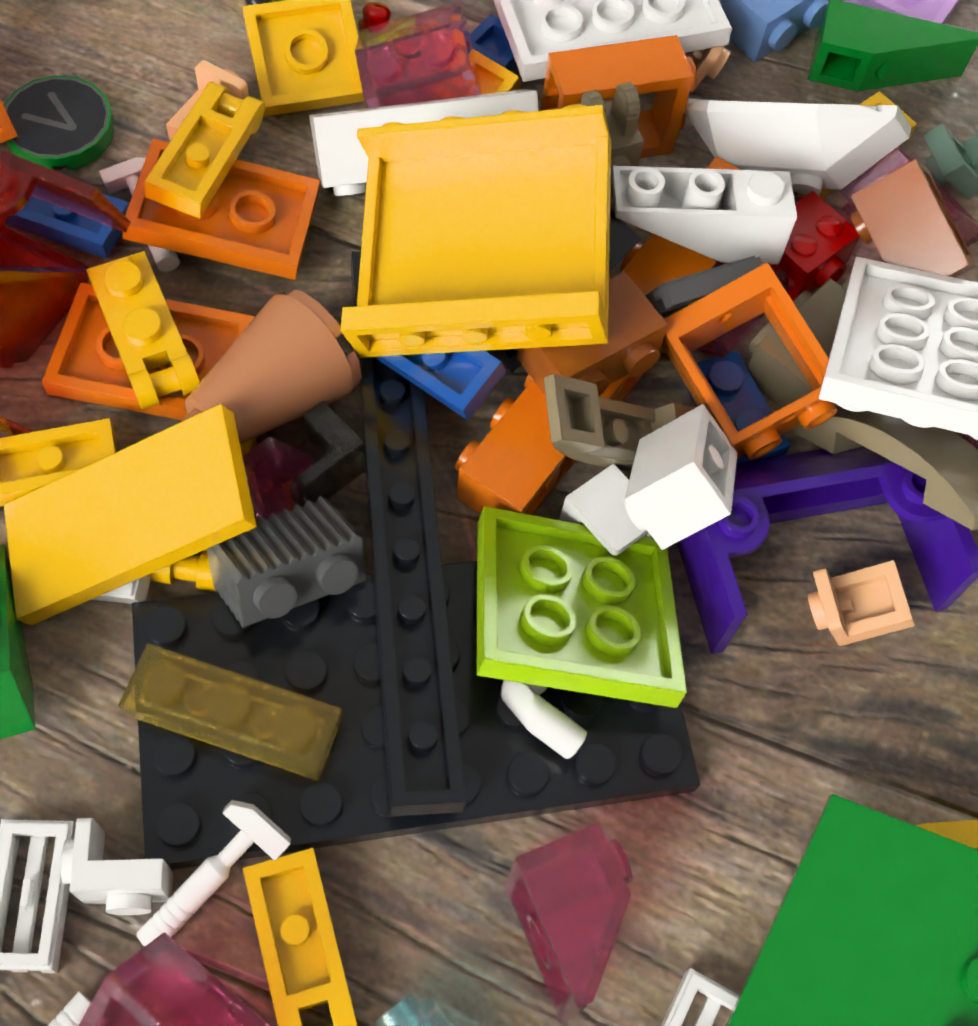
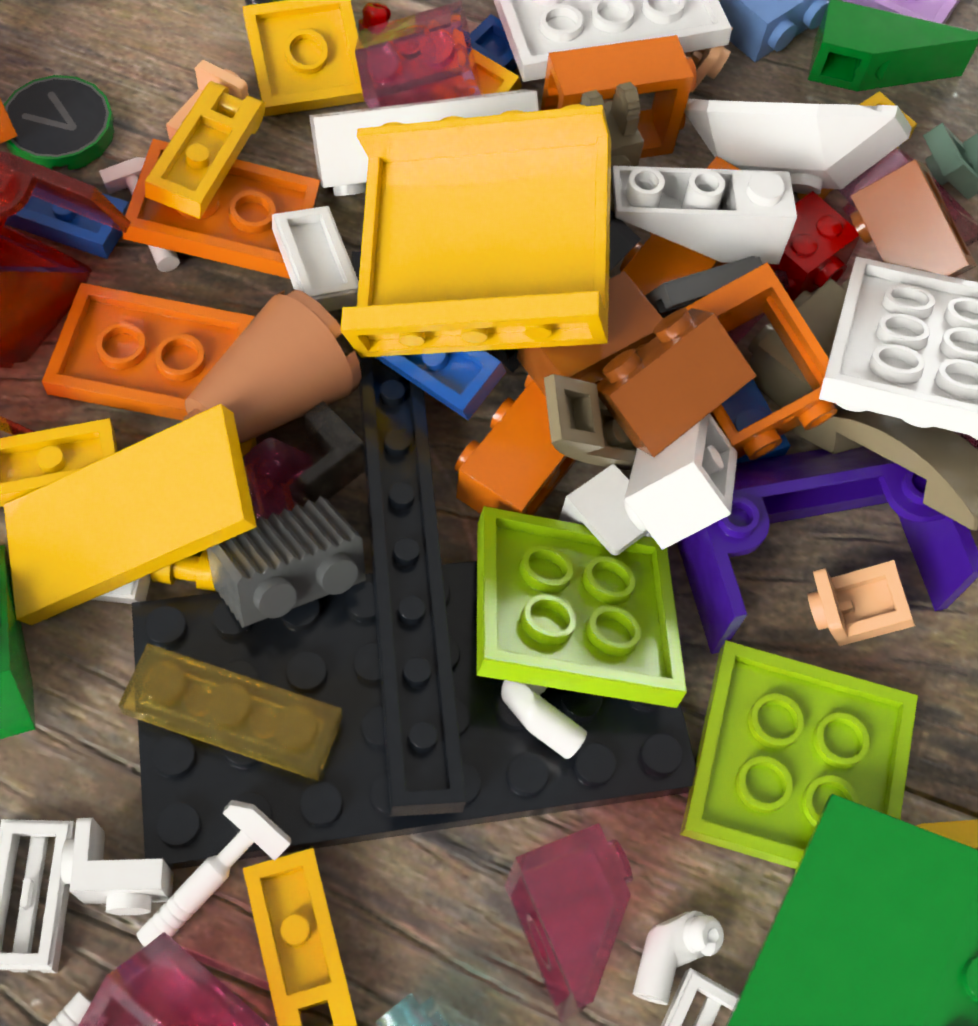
yellow plate [86,251,200,410] -> none
none -> white tile [272,206,359,311]
none -> dark orange brick [596,308,757,457]
none -> white arm [632,911,724,1005]
none -> lime plate [680,640,918,869]

